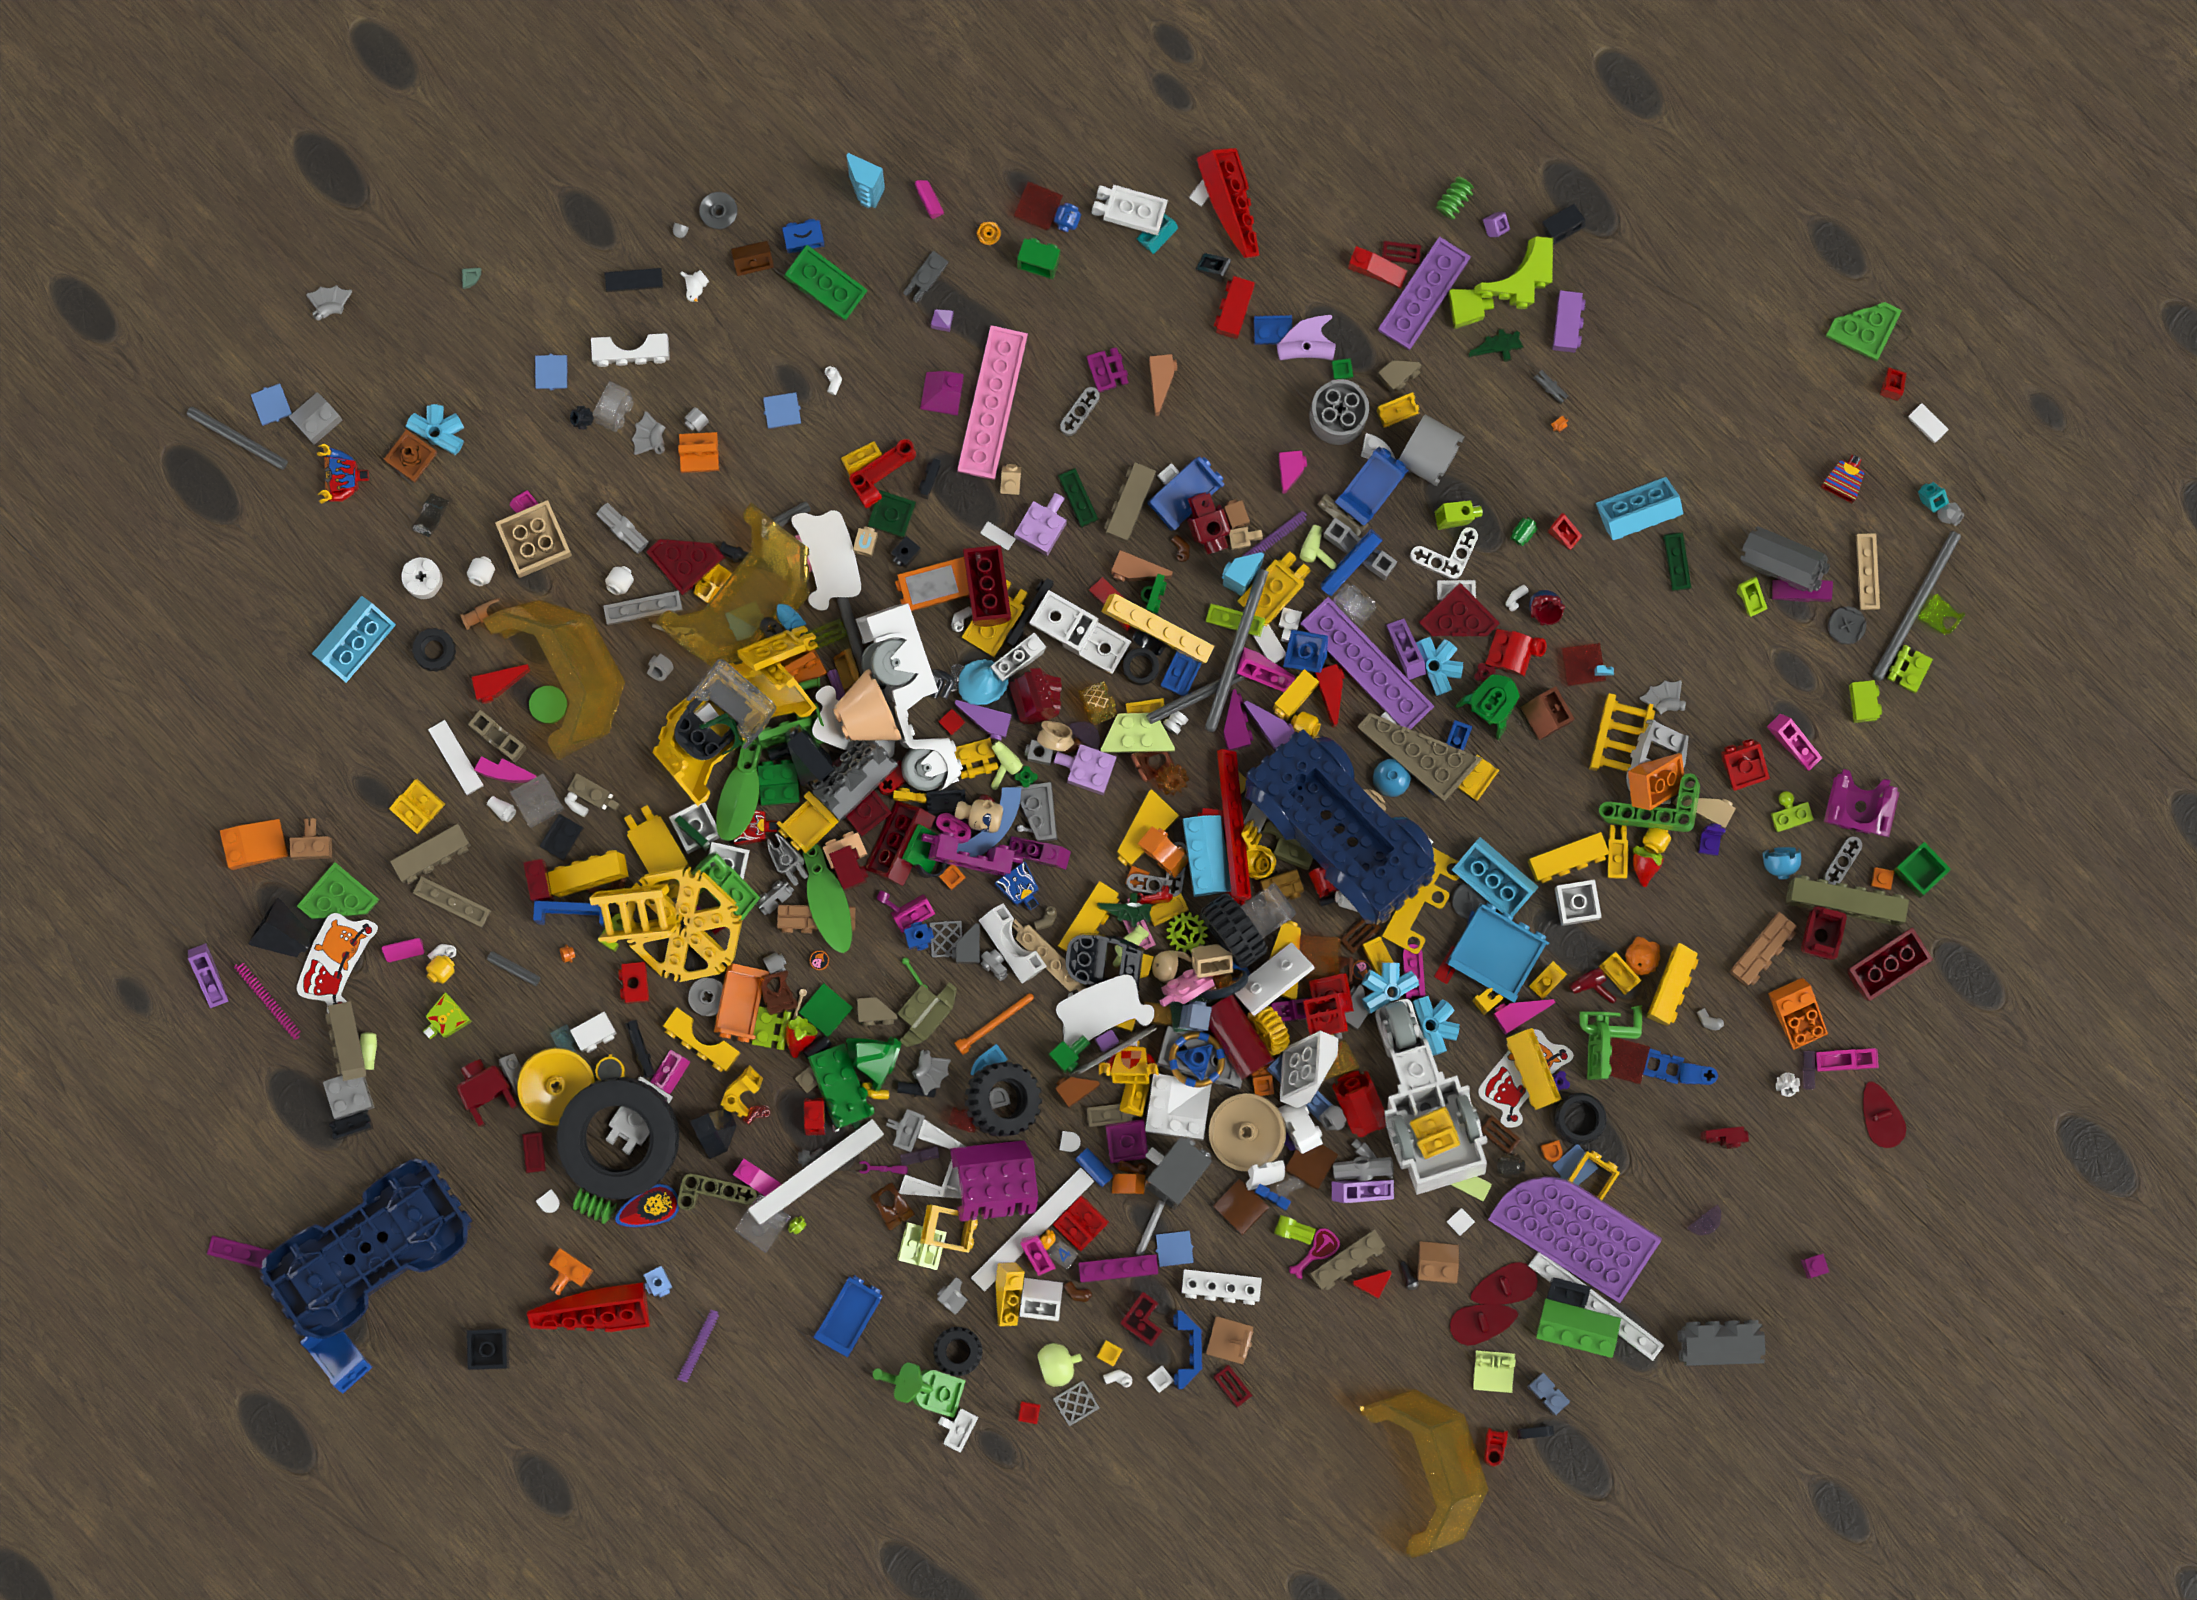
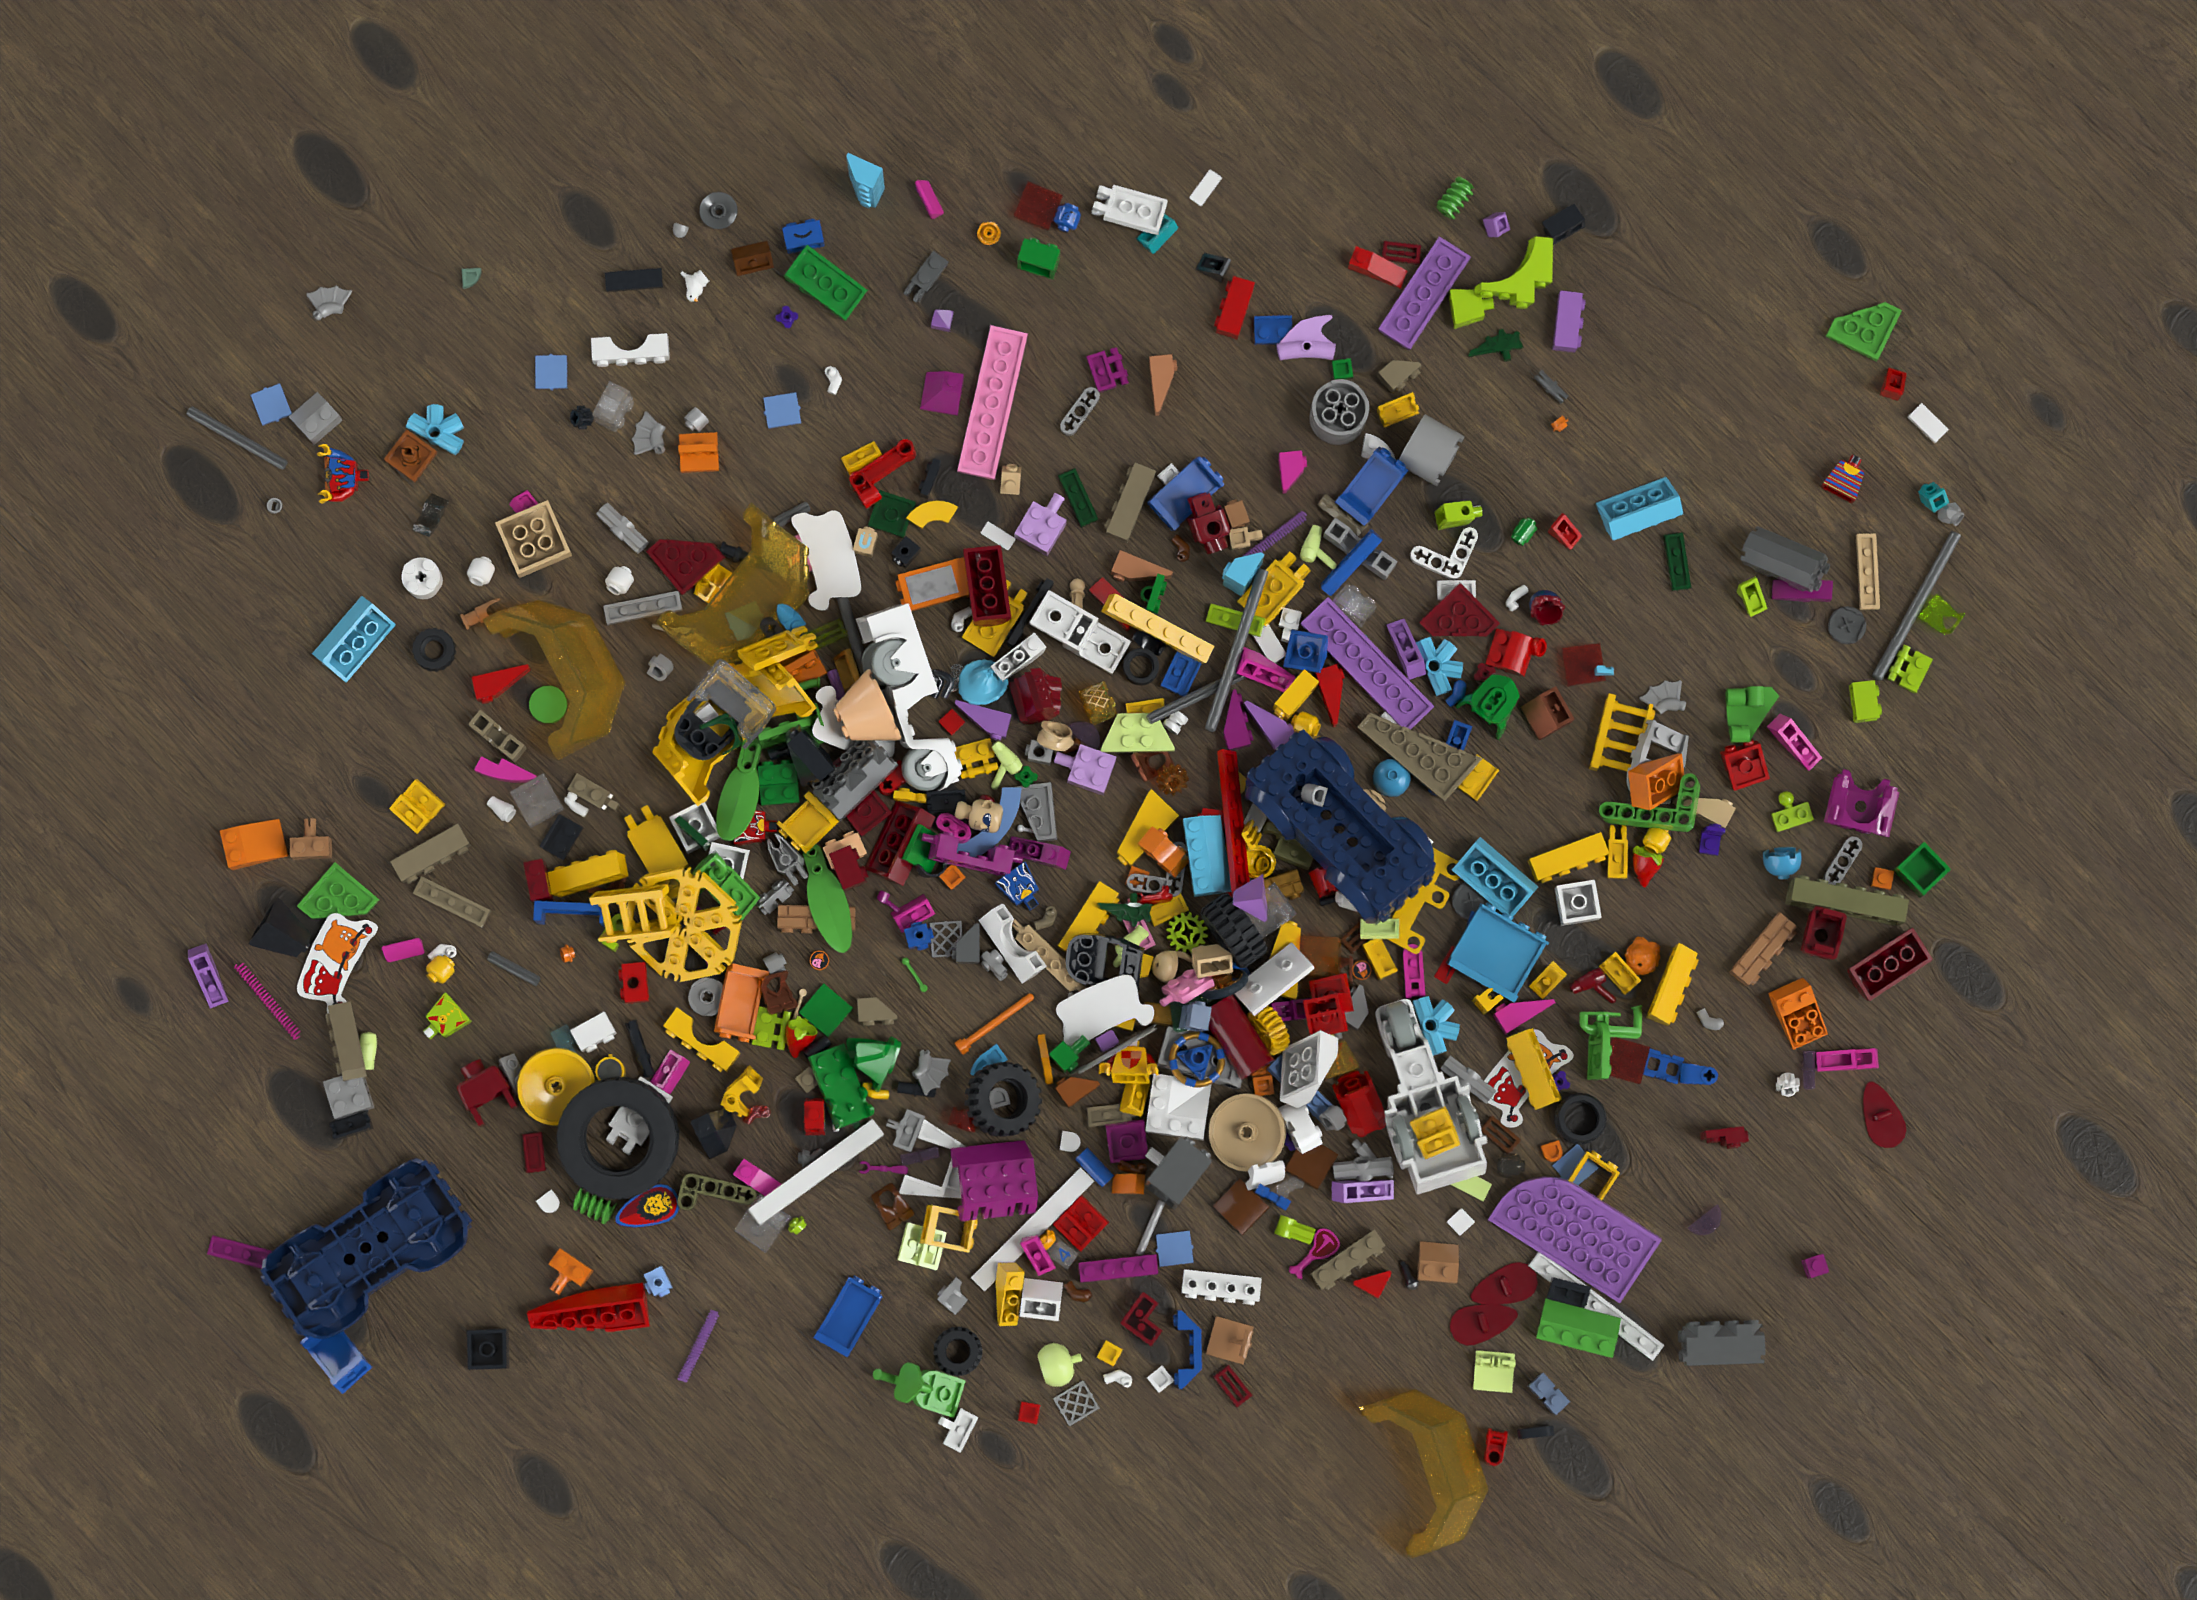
white tile [428,720,484,796] -> none
olive plate [897,982,957,1047] -> none
red wedge [1196,148,1259,258] -> none
medium azure piece [1361,963,1419,1013] -> none
none -> light grey hinge [266,498,282,514]
none -> dark purple plate [776,306,798,328]
none -> yellow tile [906,501,958,529]
none -> light orange tile [1037,1034,1053,1085]
none -> tan axle [1070,578,1085,609]
none -> medium lavender slope [1233,874,1267,922]
none -> light grey plate [1301,784,1328,807]
none -> yellowish green tile [1360,918,1399,939]
none -> light grey piece [1440,1056,1496,1104]
none -> blue arm [1445,680,1466,707]
none -> bright green panel [1726,686,1779,743]

